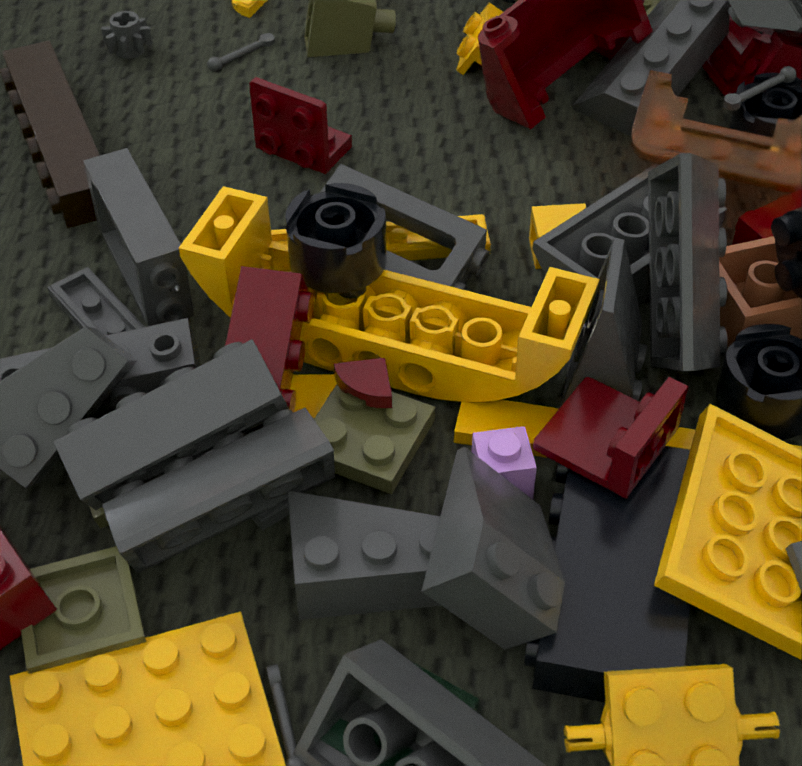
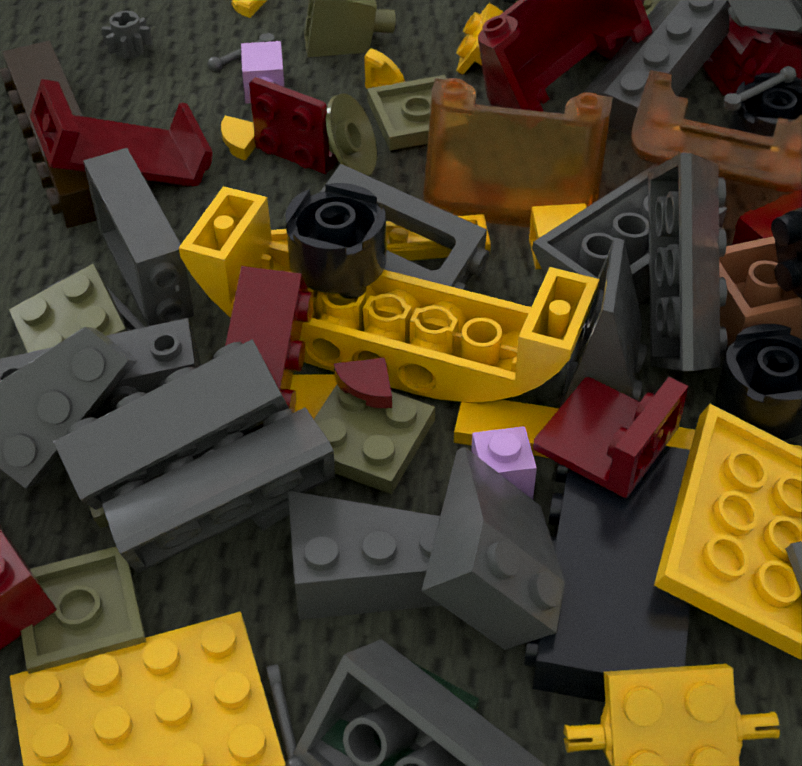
none -> olive plate [9,264,129,353]
none -> dark red panel [30,79,213,186]
none -> yellow tile [221,115,256,161]
none -> lavender brick [241,41,284,103]
none -> olive dish [326,93,377,176]
none -> yellow tile [364,48,405,89]
none -> olive plate [367,75,470,151]
none -> clear orange windscreen [423,78,613,228]

